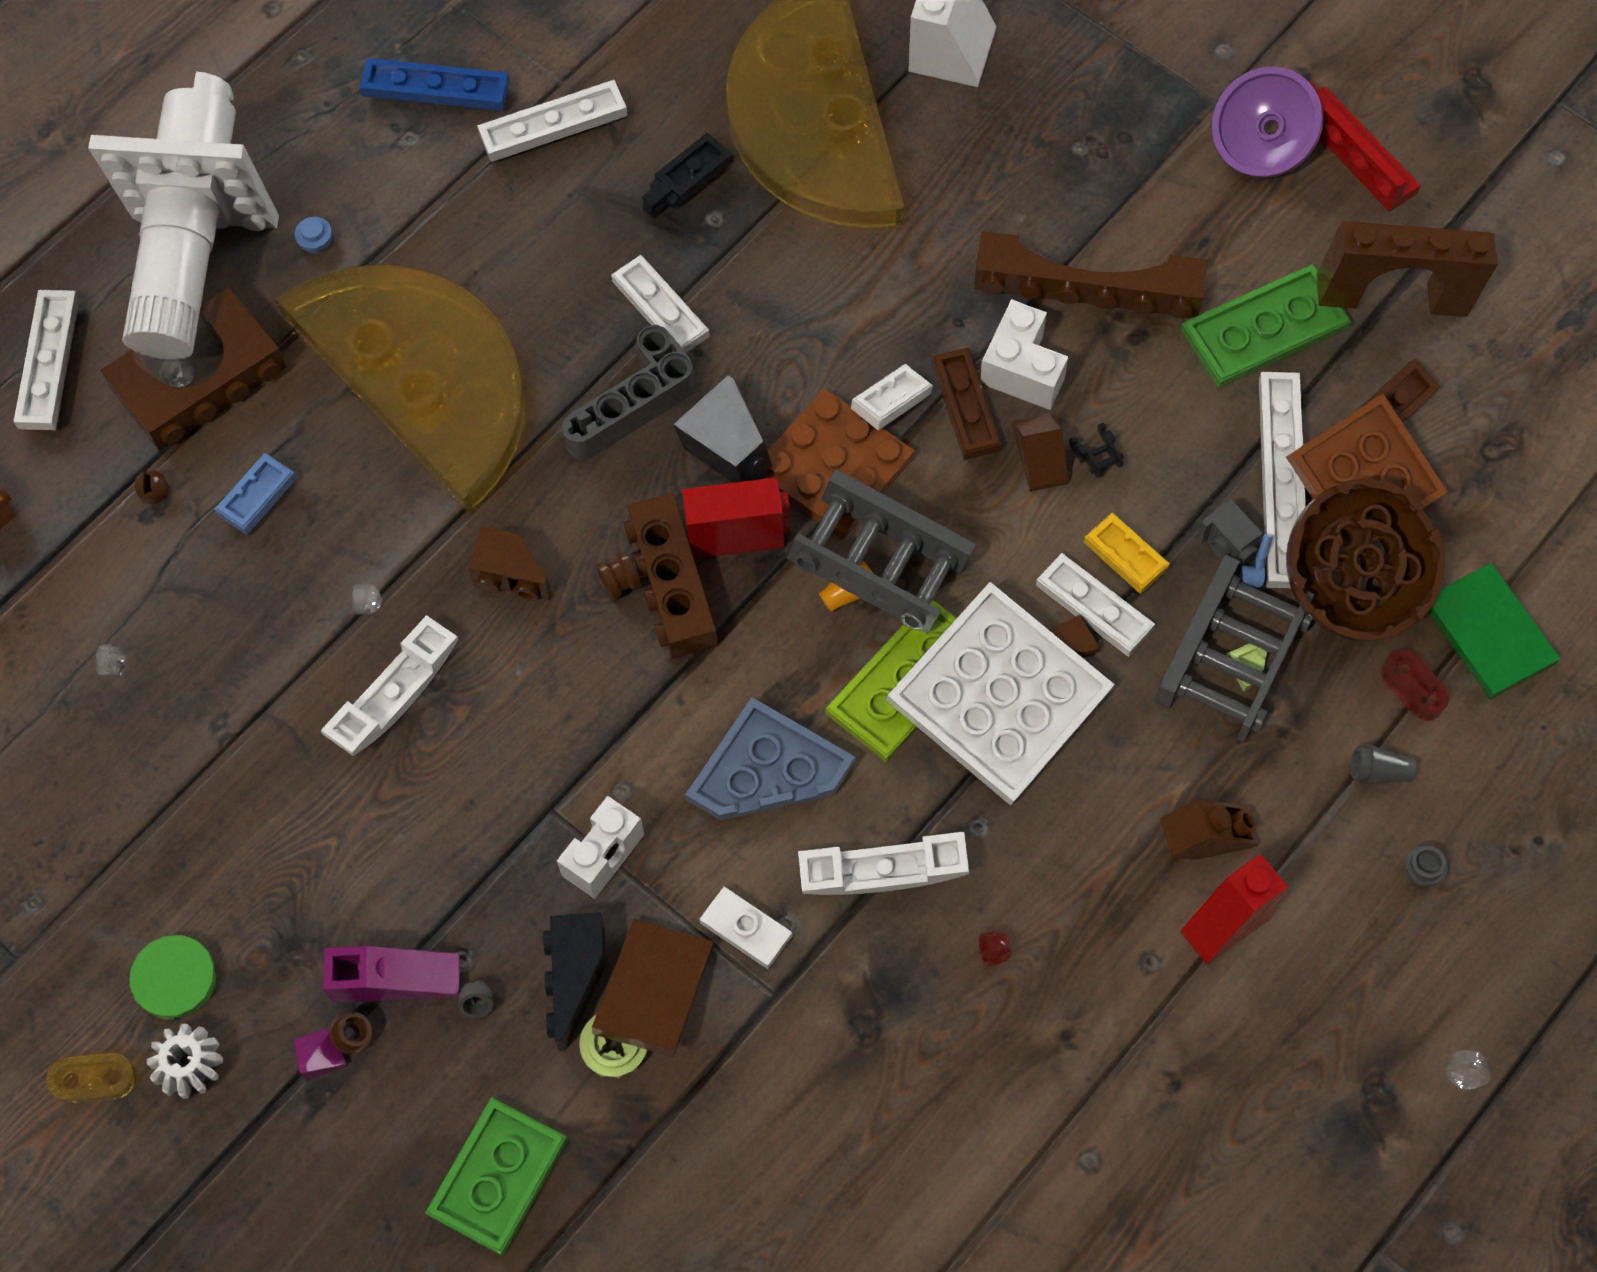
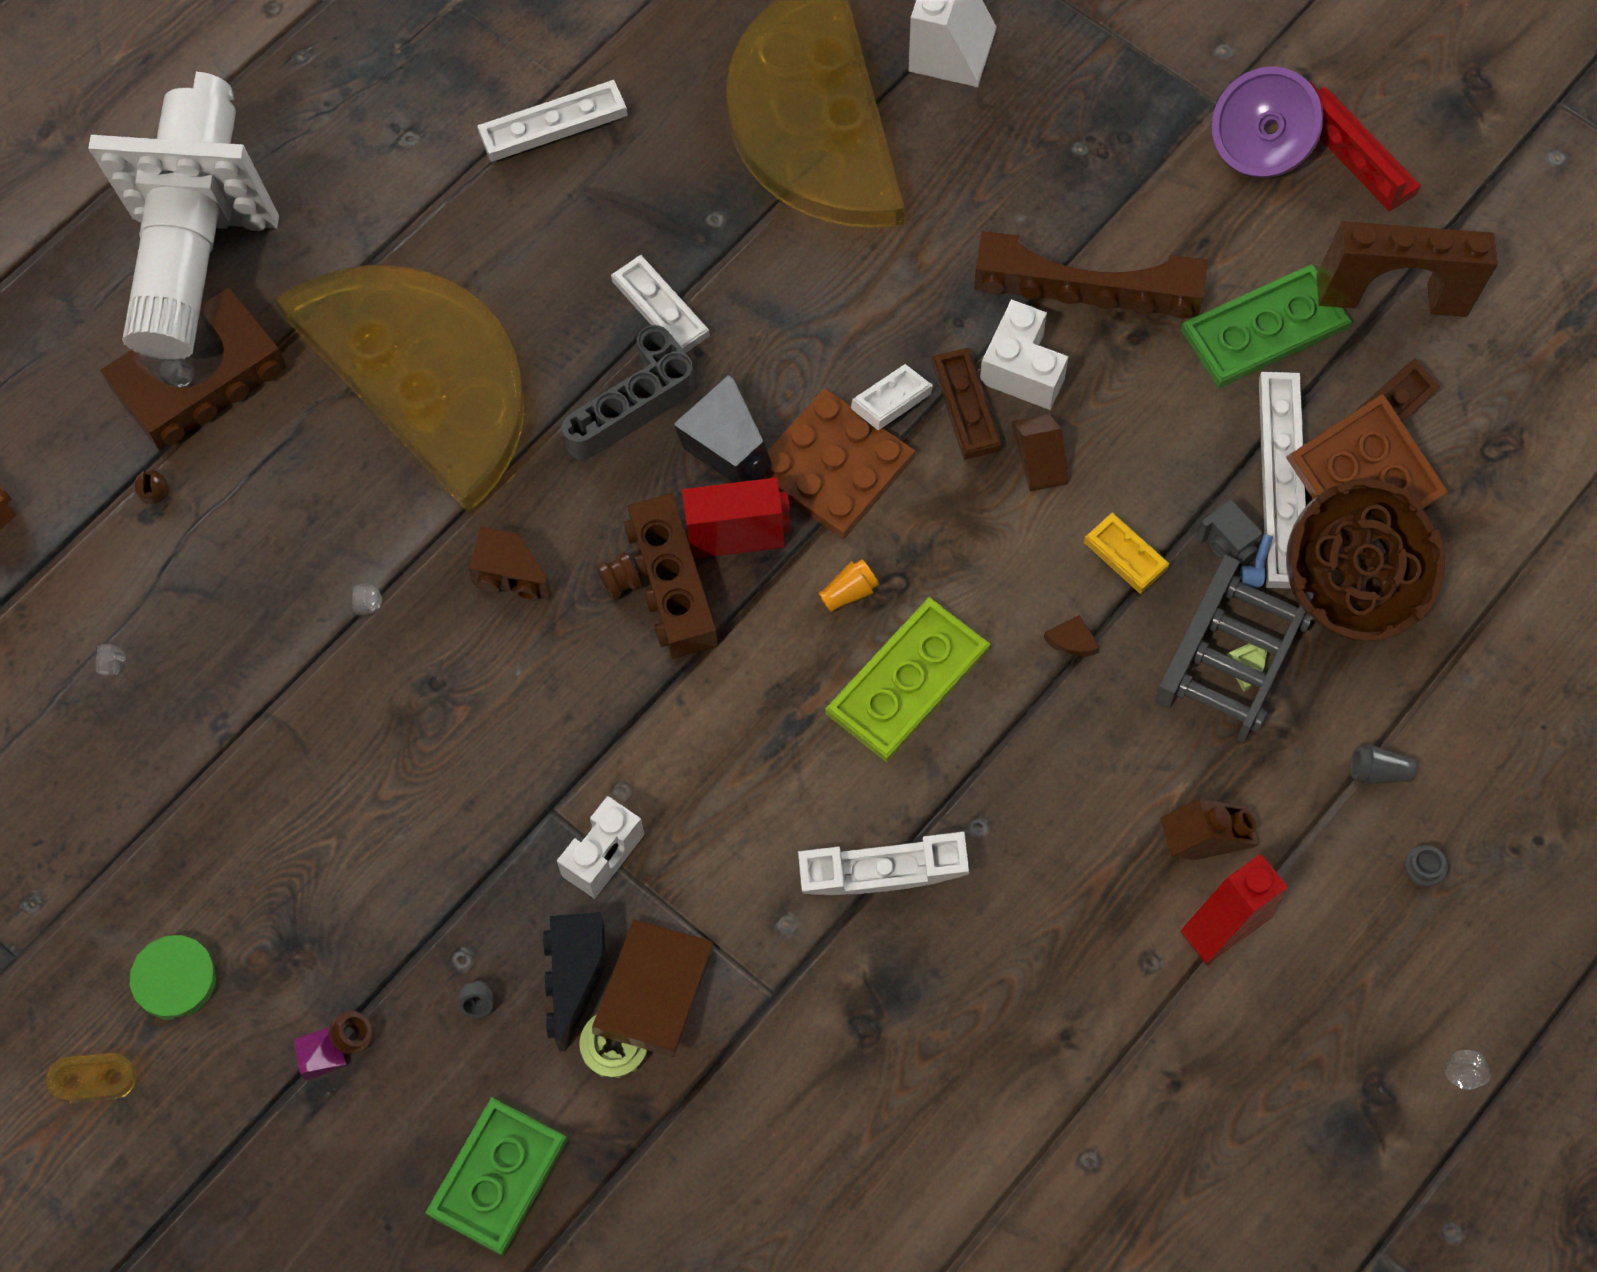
white plate [14,290,80,430] -> none
white gear [146,1023,223,1099] -> none
medium blue plate [214,453,297,535] -> none
medium blue plate [294,217,333,253] -> none
white slope [321,615,458,756] -> none
magenta slope [323,946,460,1003] -> none
blue plate [360,58,510,111] -> none
black hinge [642,133,733,218] -> none
sand blue plate [685,697,855,820] -> none
white plate [699,887,792,969] -> none
dark grey fence [787,469,976,634] -> none
white plate [886,582,1115,806] -> none
clear red hinge [979,931,1012,967] -> none
white tile [1036,553,1155,657] -> none
black piece [1069,422,1124,478] -> none
clear red beam [1381,649,1449,721] -> none
green tile [1428,563,1561,700] -> none

